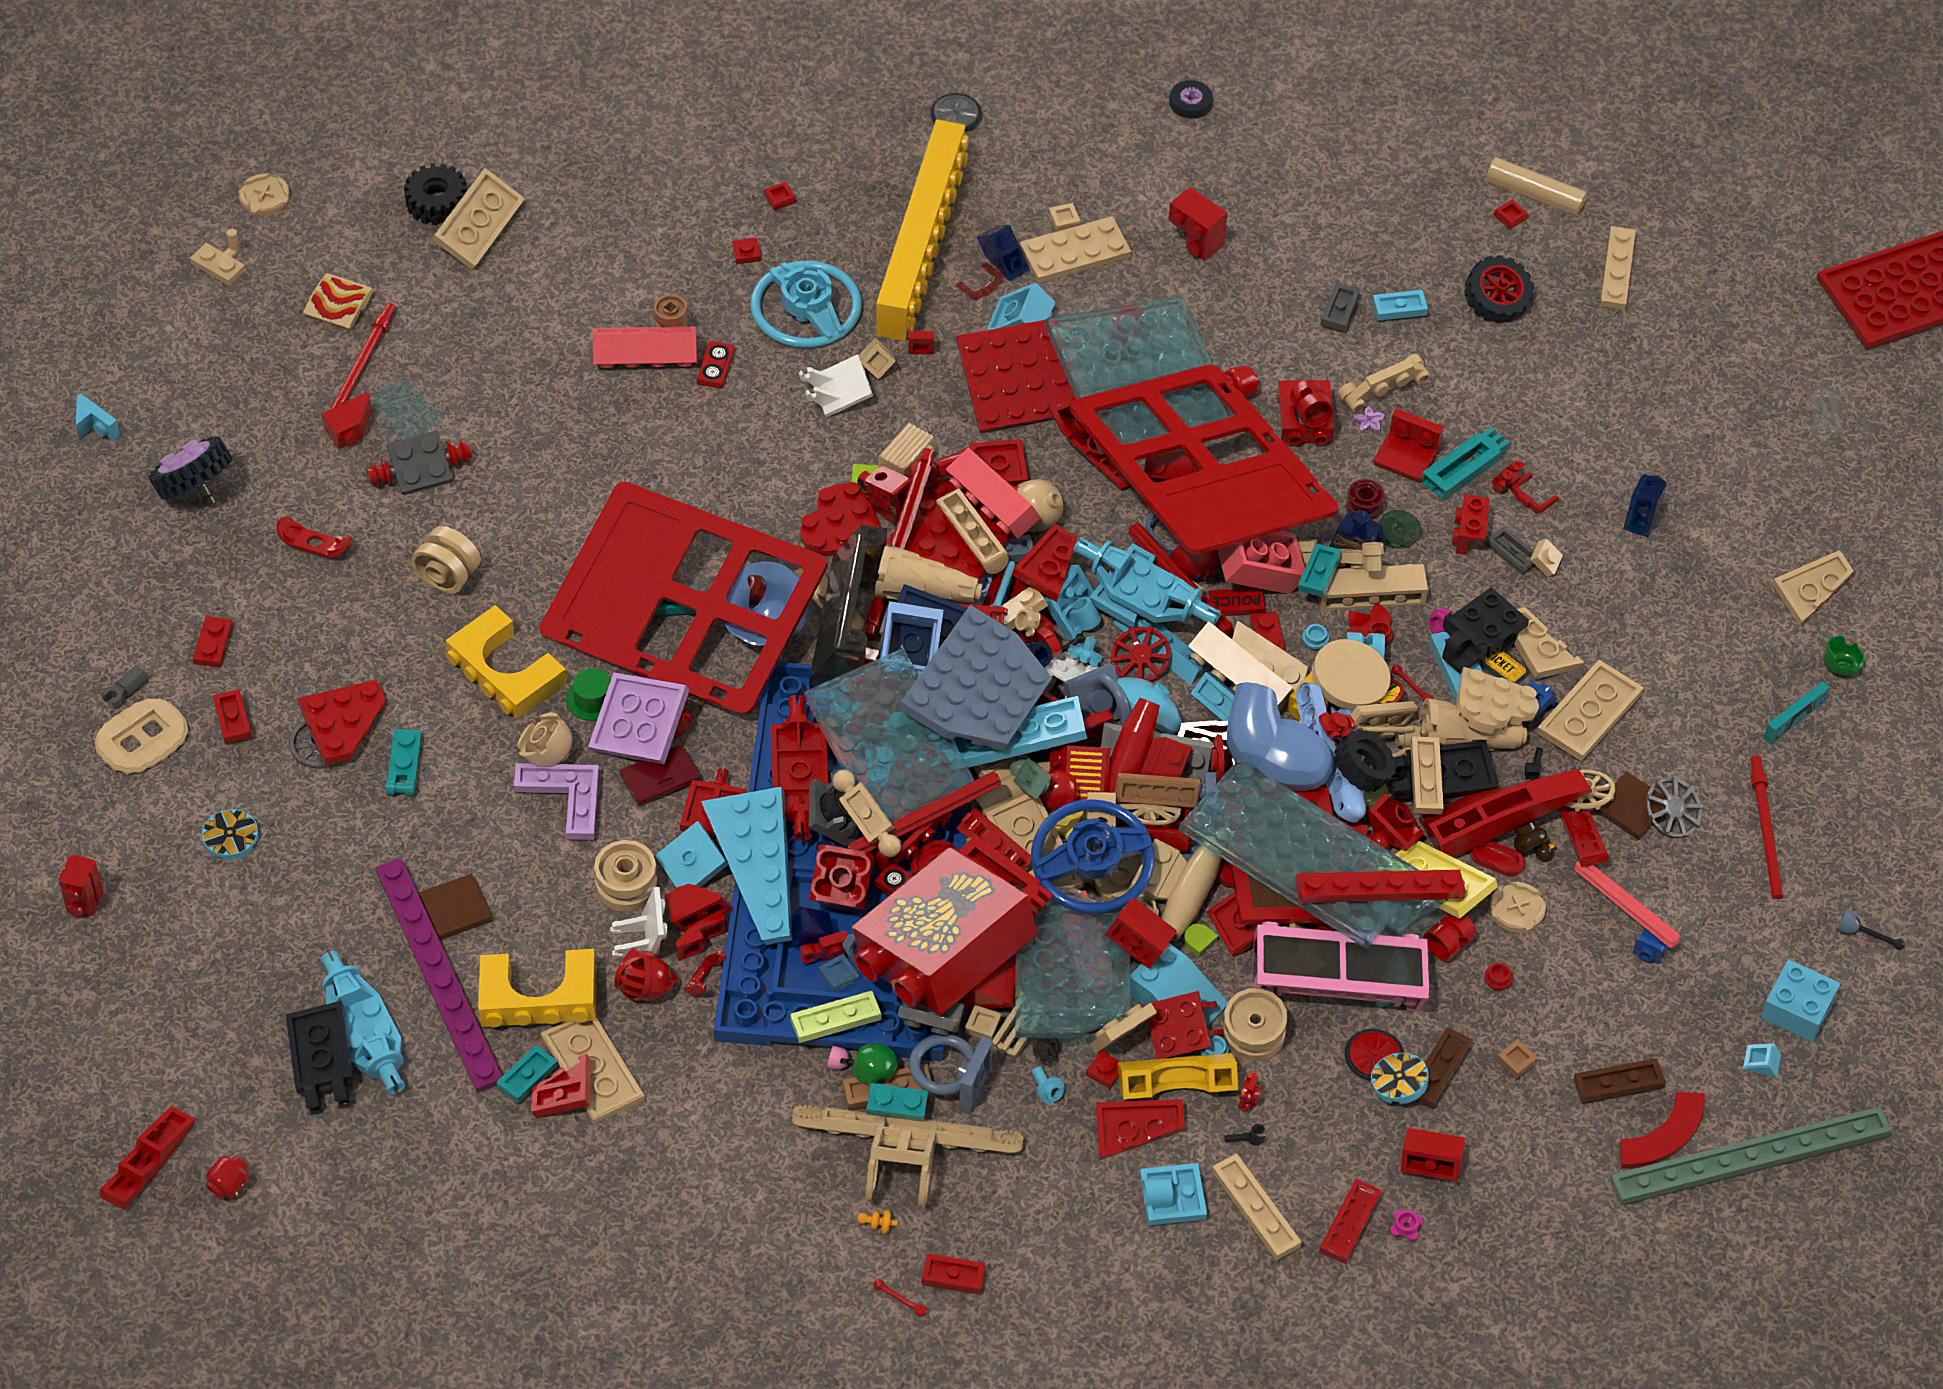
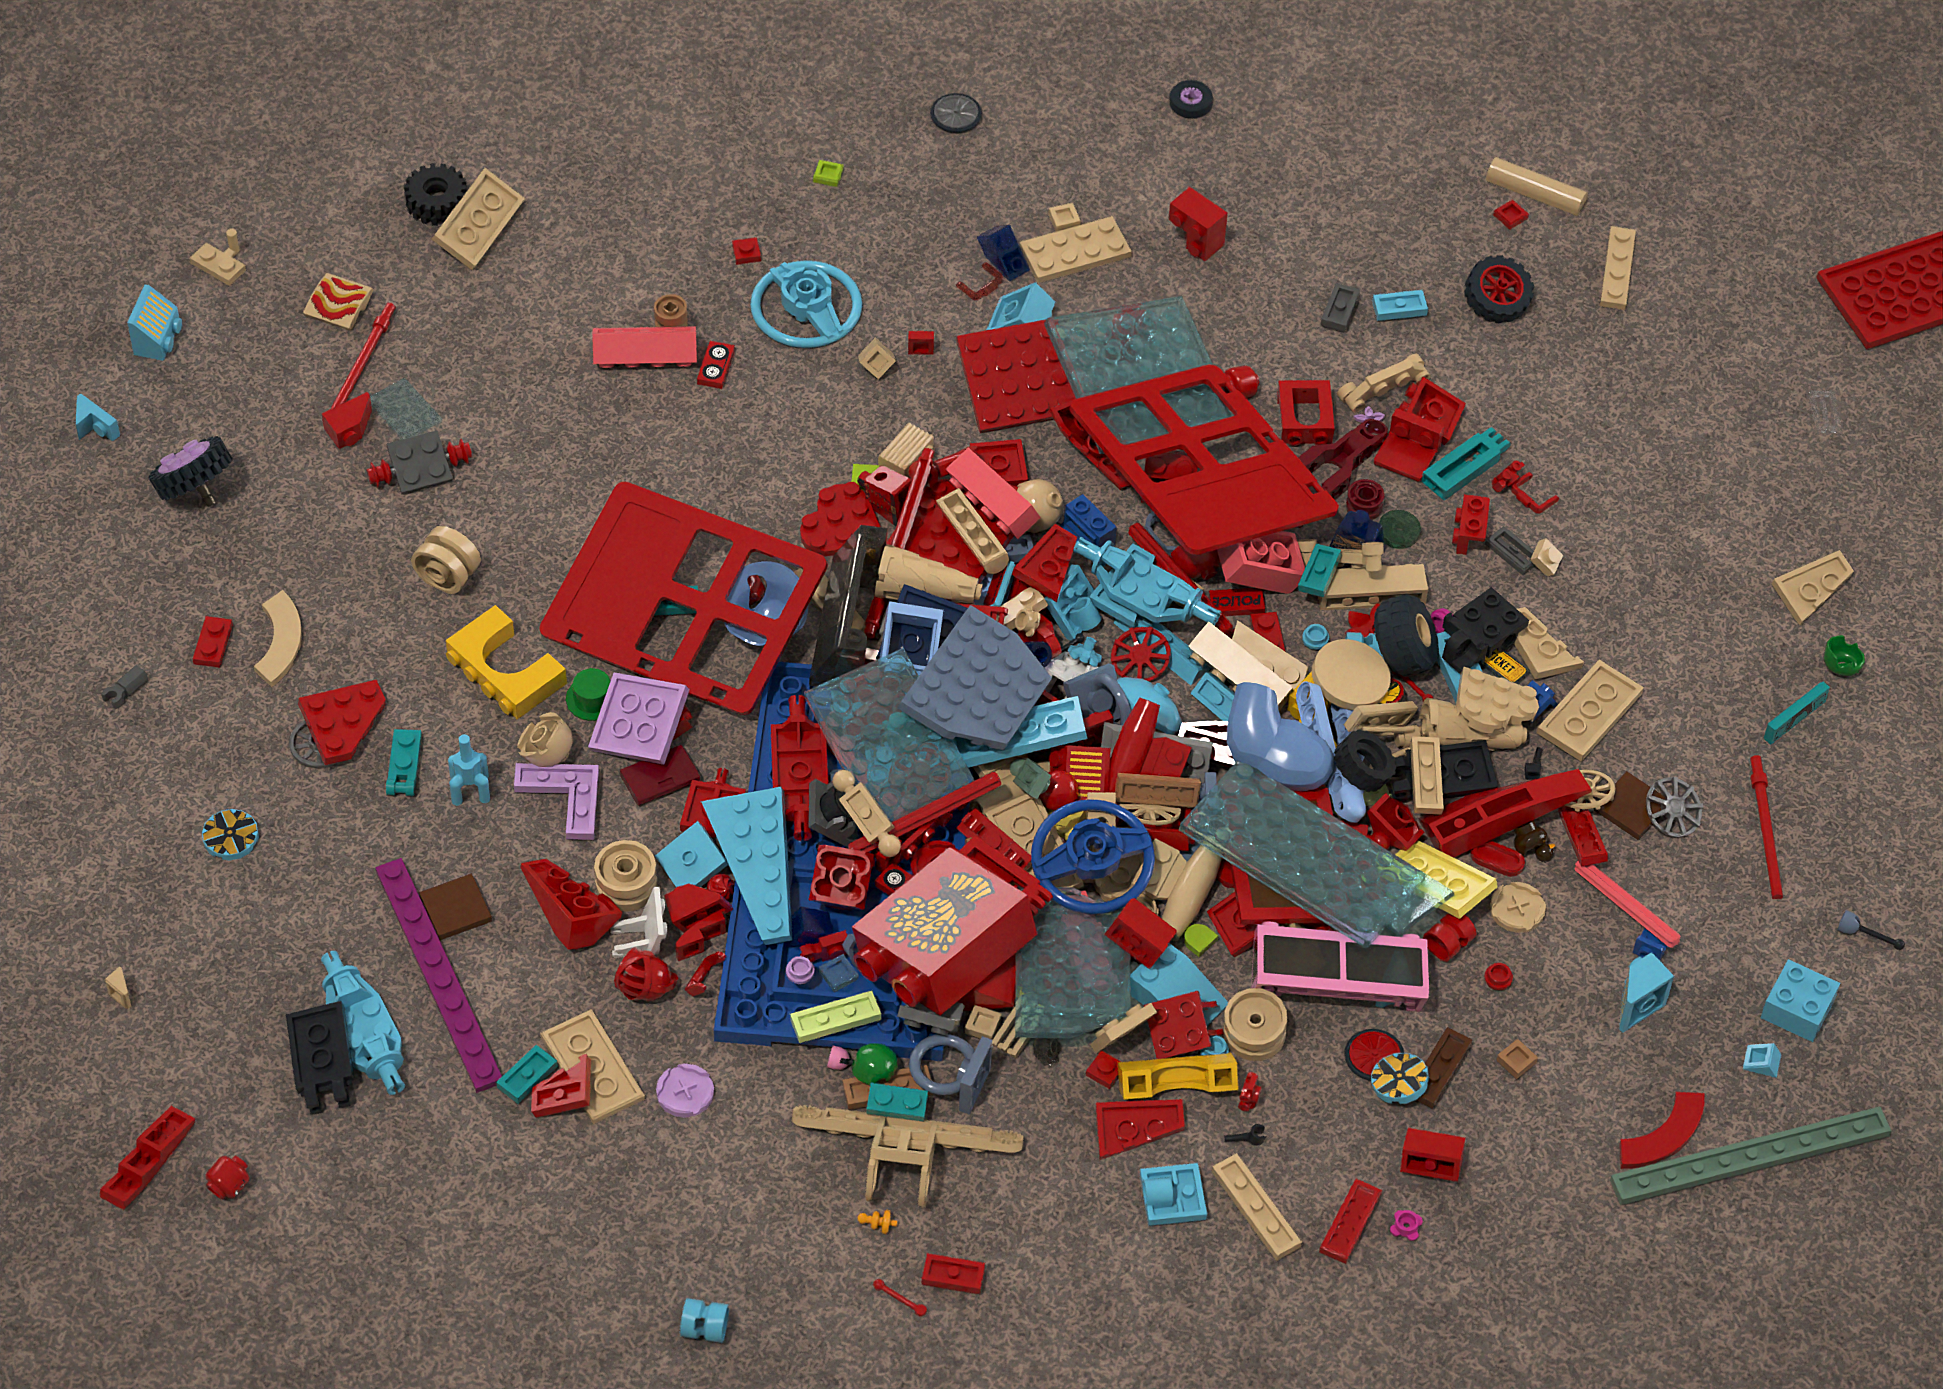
red brick [58,855,103,917] -> none
tan piece [95,699,189,775] -> none
red plate [213,689,252,744] -> none
tan tile [239,174,290,216] -> none
red piece [276,516,353,558] -> none
yellow arch [478,949,597,1027] -> none
red tile [763,182,797,211] -> none
white plate [799,354,873,417] -> none
yellow brick [876,119,969,341] -> none
medium azure plate [1031,1066,1065,1105] -> none
red wheel [1211,734,1227,786] -> none
red wheel [1290,380,1334,428] -> none
red plate [1295,869,1466,903] -> none
red piece [1318,711,1355,741] -> none
reddish brown plate [1573,1058,1666,1104] -> none
clear blue torso [1623,474,1667,538] -> none
none -> tan slope [105,967,131,1009]
none -> medium azure slope [127,285,182,361]
none -> tan tile [254,590,302,687]
none -> medium azure plant [448,734,490,806]
none -> red wedge [520,859,622,950]
none -> lavender tile [656,1064,714,1118]
none -> medium azure wheel [680,1298,729,1343]
none -> red plate [707,874,735,900]
none -> lavender plate [786,956,814,984]
none -> lime tile [813,160,843,187]
none -> blue window [1060,494,1117,548]
none -> dark red piece [1298,419,1388,528]
none -> black wheel [1374,594,1439,677]
none -> red plate [1398,377,1466,445]
none -> medium azure slope [1619,952,1674,1033]

